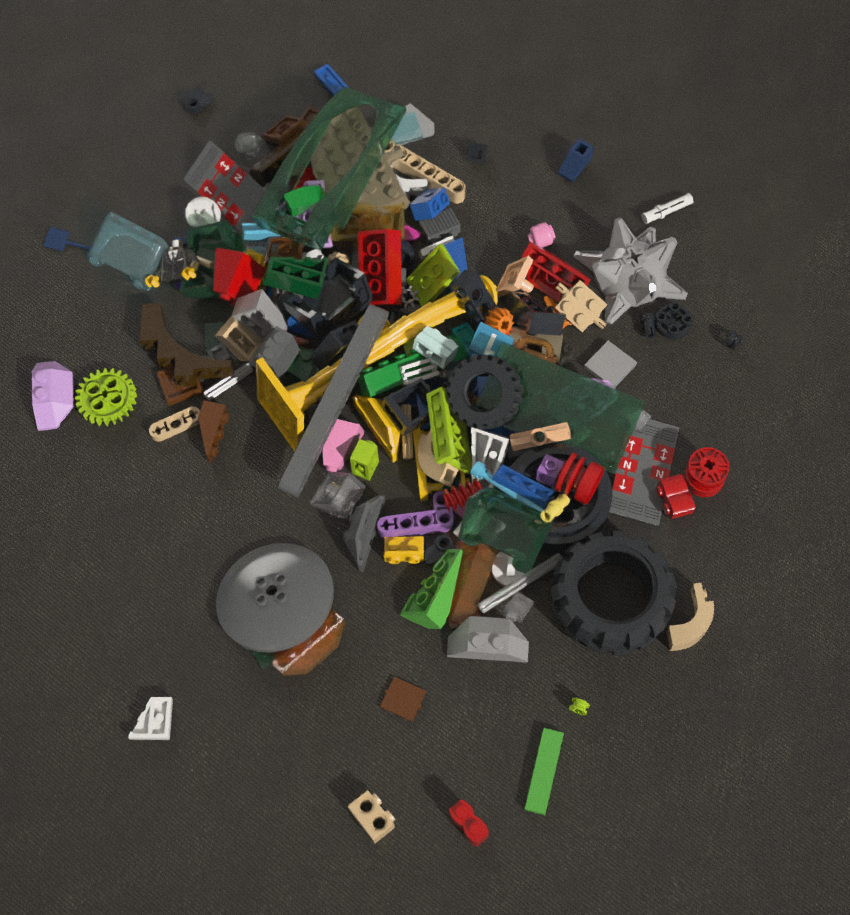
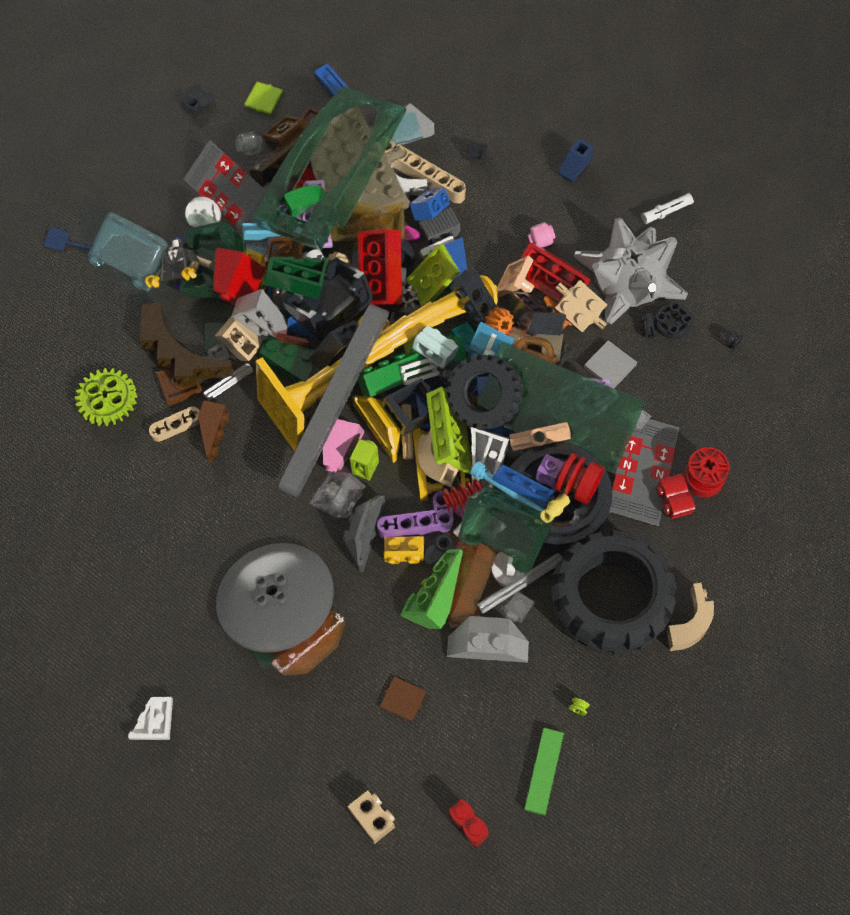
lavender wedge [32,361,74,431] -> none
dark grey slope [248,326,300,381] -> none
none -> lime piece [245,82,283,114]

